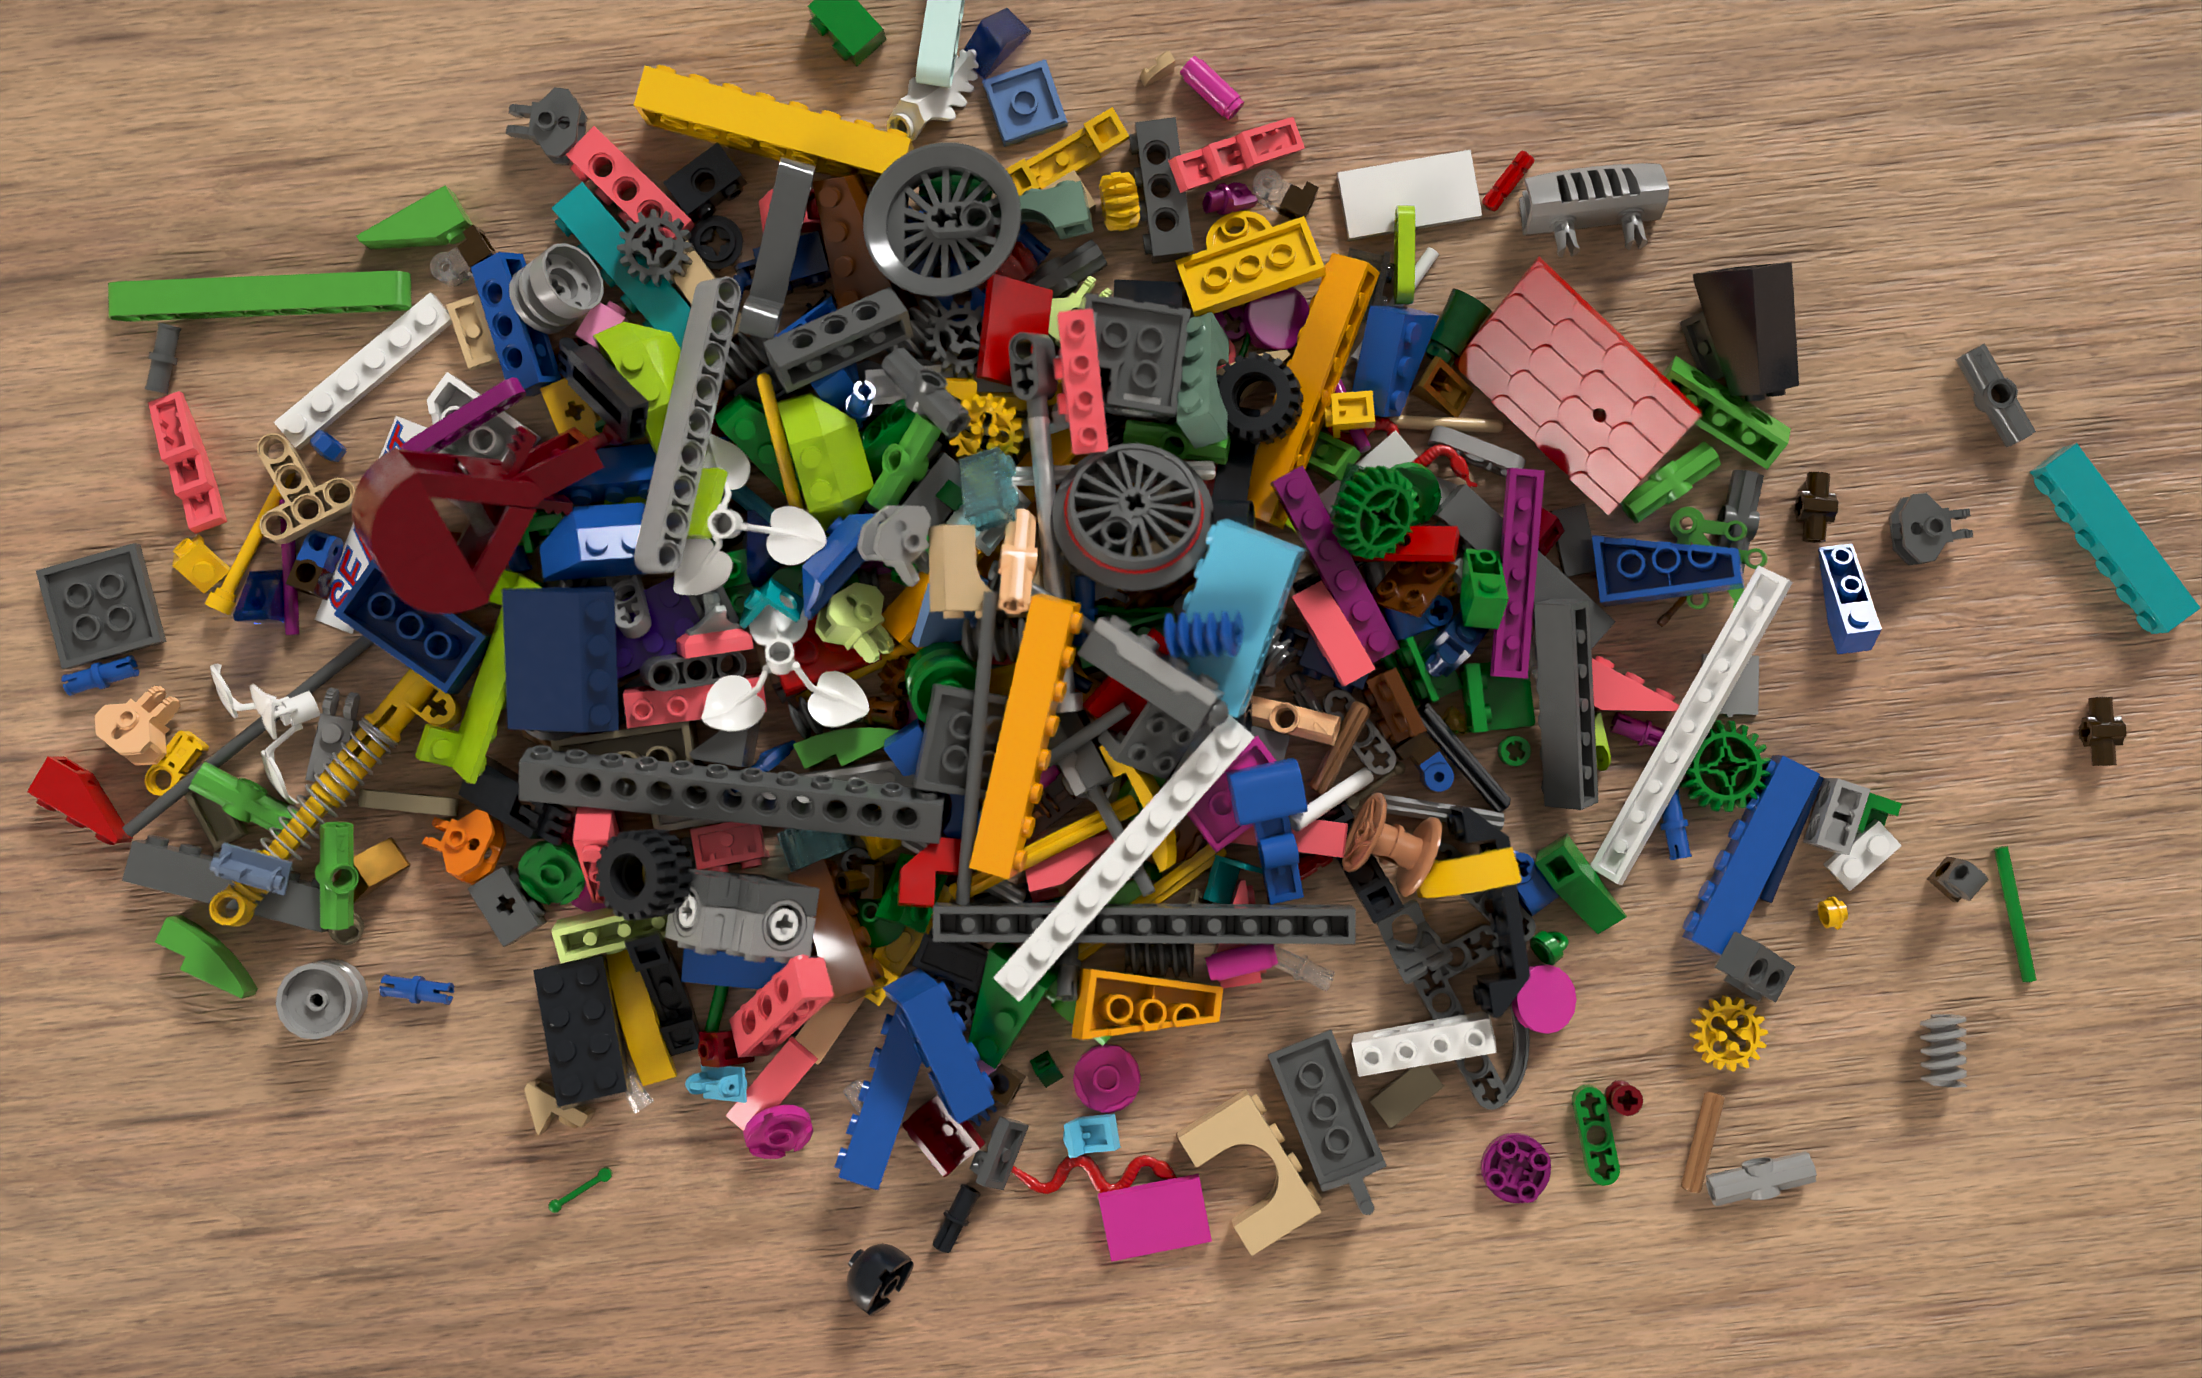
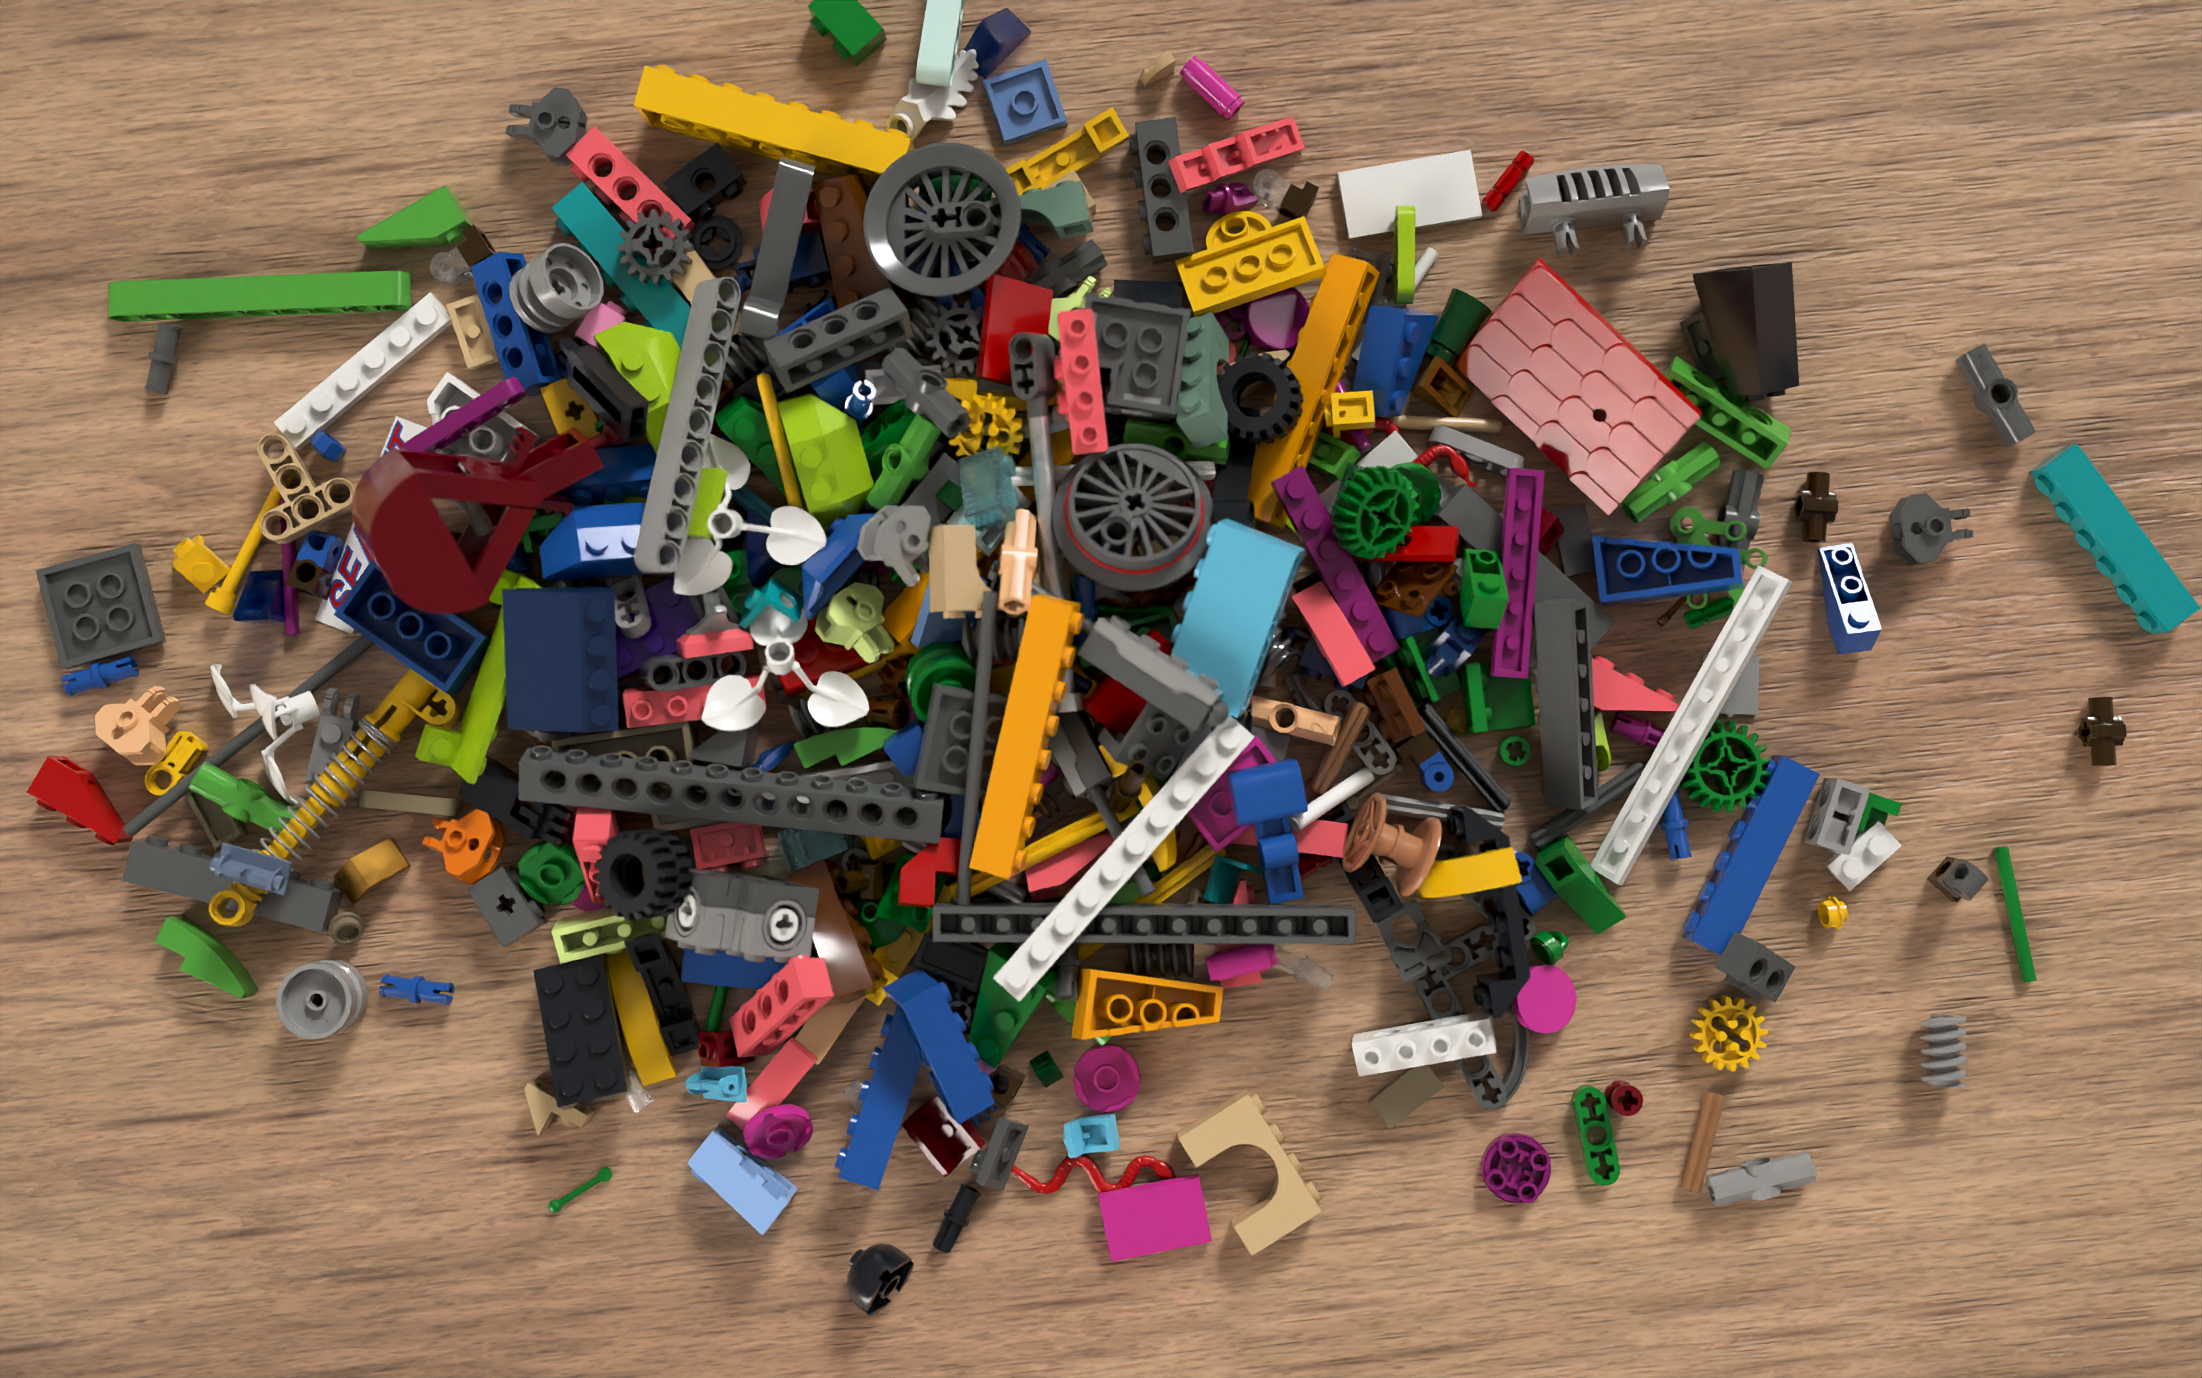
coral slope [148,391,227,534] -> none
bright green piece [315,821,359,930] -> none
dark grey bar [1048,701,1132,768] -> none
yellow gear [1099,171,1140,232] -> none
blue piece [1164,611,1244,658] -> none
dark grey hinge [1267,1029,1387,1215] -> none
dark blue piece [1759,776,1824,904] -> none
none -> light blue wedge [687,1125,798,1236]
none -> dark brown axle [1108,759,1150,813]
none -> dark grey axle [1529,763,1645,849]
none -> green axle [1684,596,1735,629]

